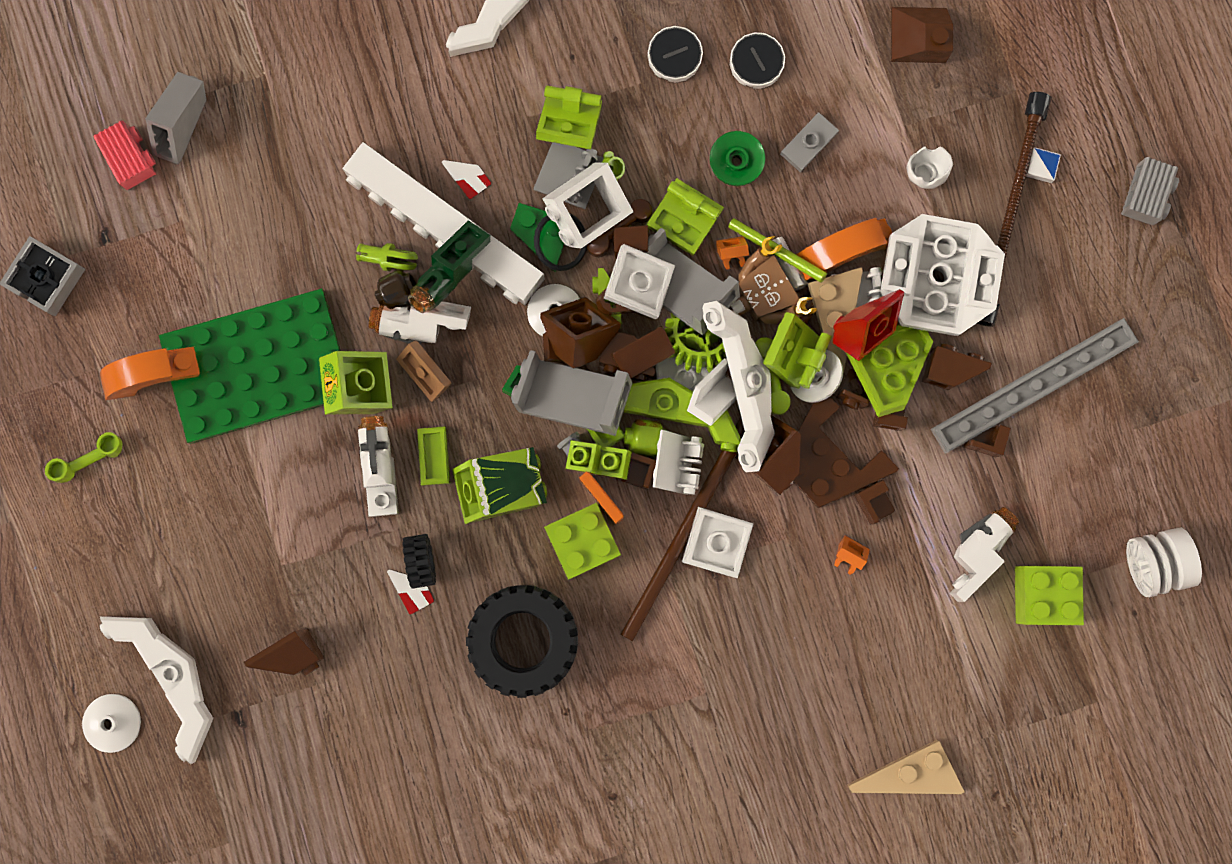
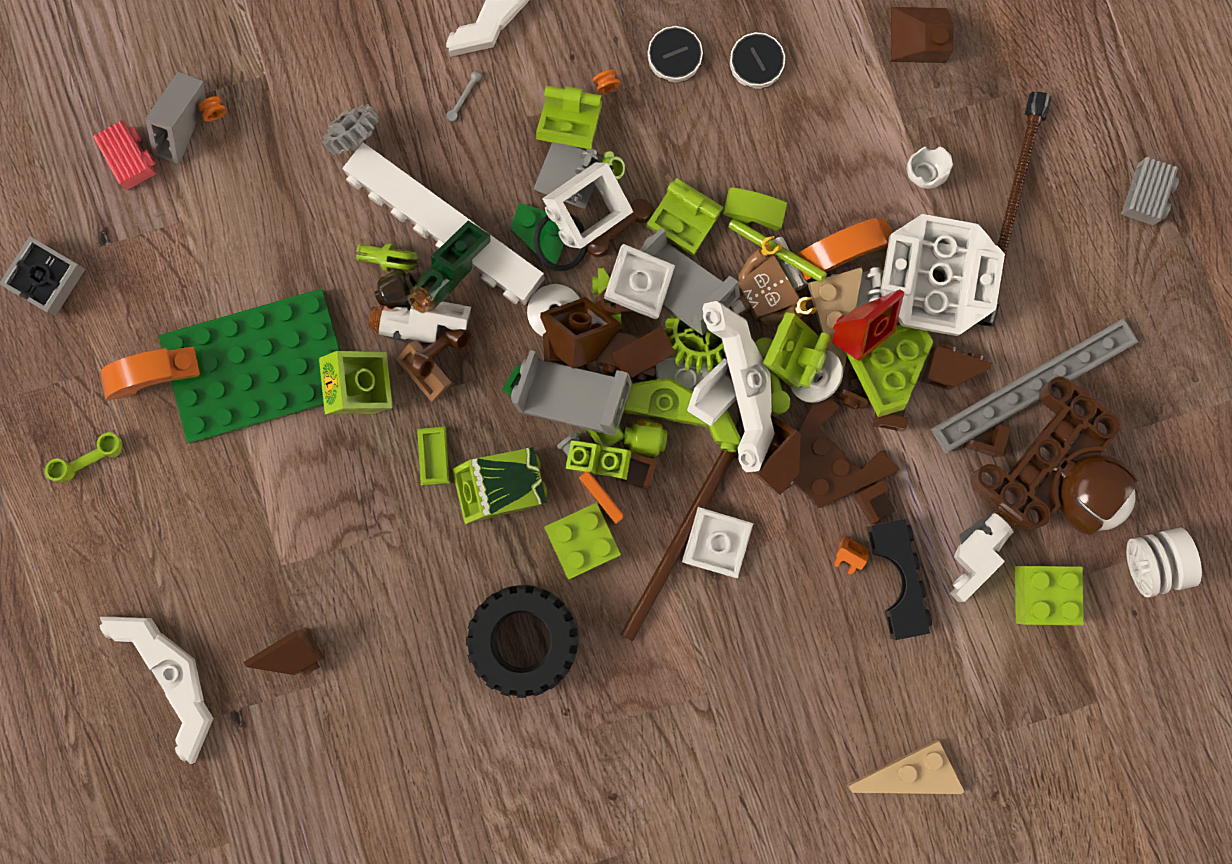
white dish [82,694,141,753] -> none
white plate [358,416,399,517] -> none
white sticker [387,570,434,614] -> none
black tyre [402,534,436,589] -> none
white sticker [442,160,491,199] -> none
reddish brown panel [614,225,650,259] -> none
white hinge [653,430,704,495] -> none
green dish [709,131,765,186] -> none
orange tile [716,236,749,270] -> none
light grey plate [780,112,839,173] -> none
white tile [1026,147,1061,183] -> none
none -> orange bush [198,96,227,122]
none -> light grey gear [322,104,379,155]
none -> reddish brown bar [412,328,471,379]
none -> light grey hinge [447,71,481,122]
none -> orange bush [593,69,621,94]
none -> lime slope [723,187,787,231]
none -> black arch [867,519,932,640]
none -> reddish brown beam [971,376,1138,535]

